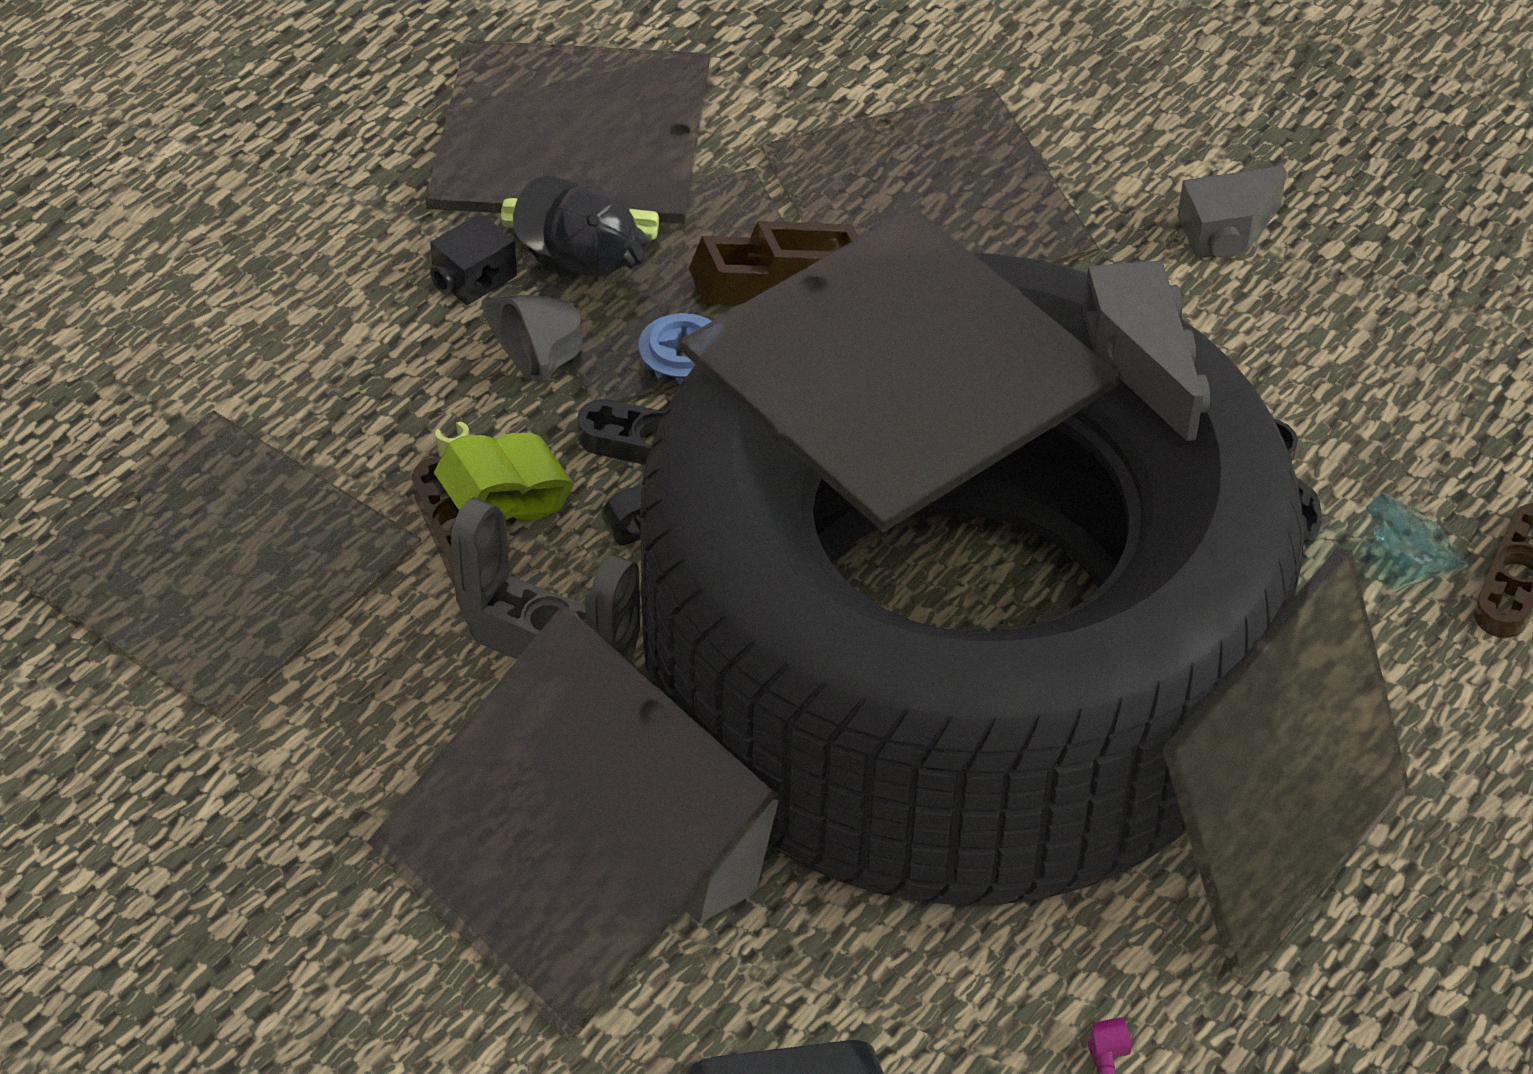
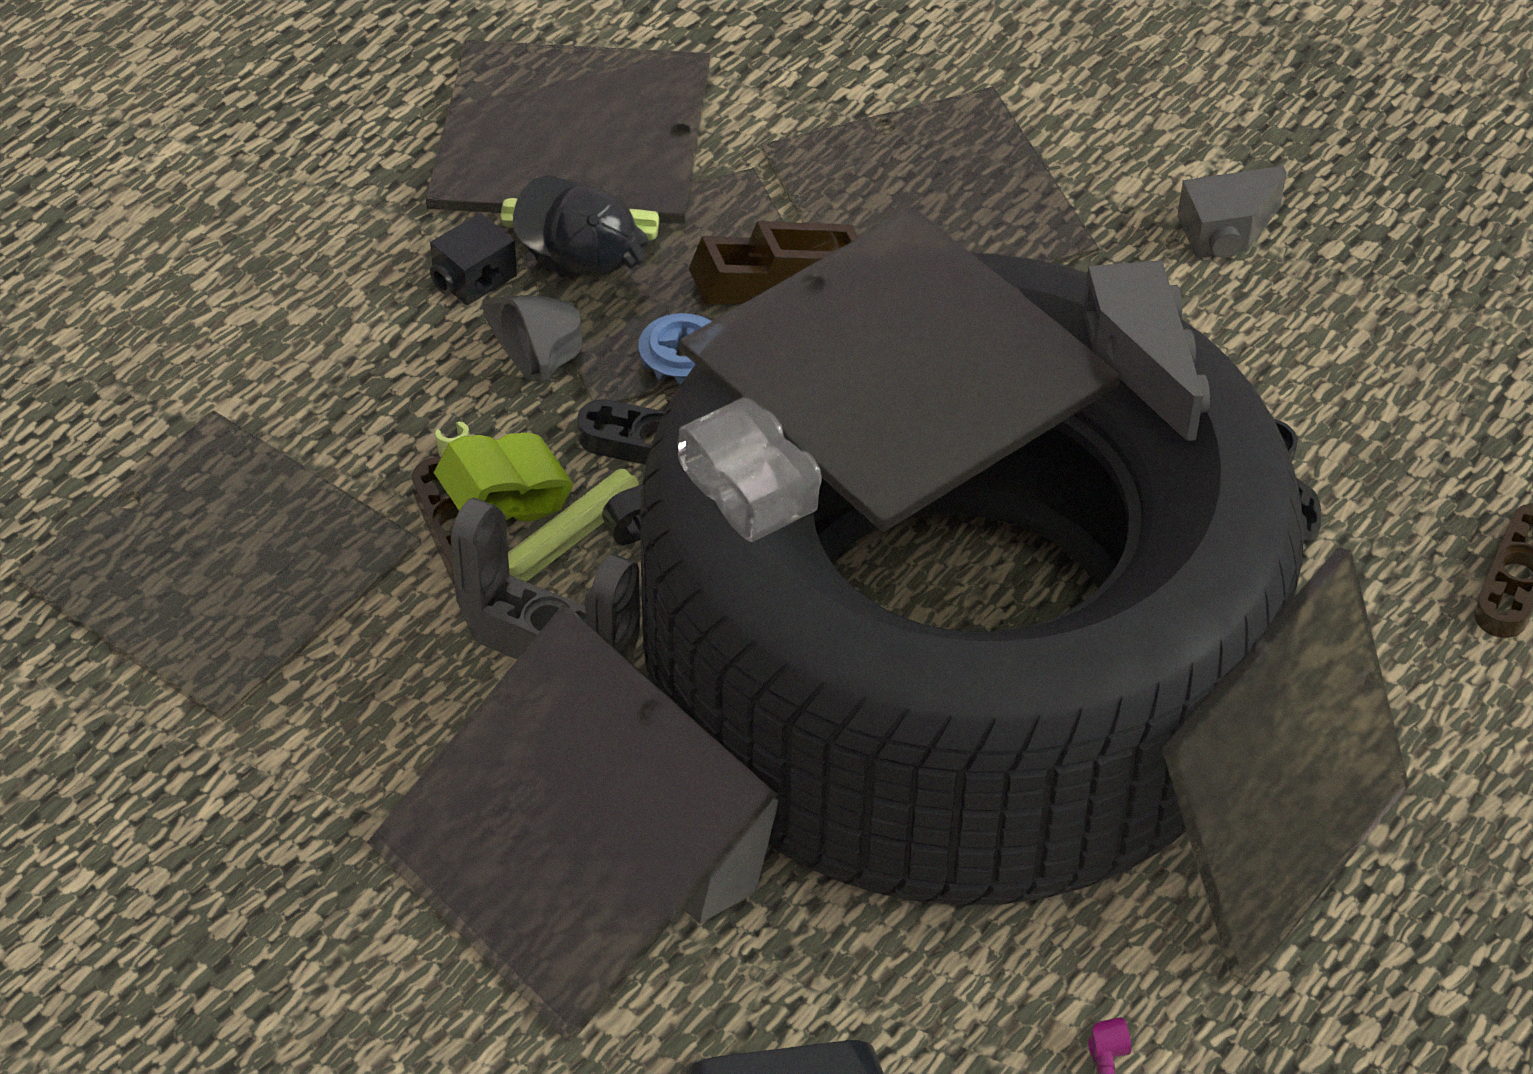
clear light blue slope [1365,492,1468,591] -> none
none -> yellowish green axle [508,469,639,582]
none -> clear brick [678,397,822,542]

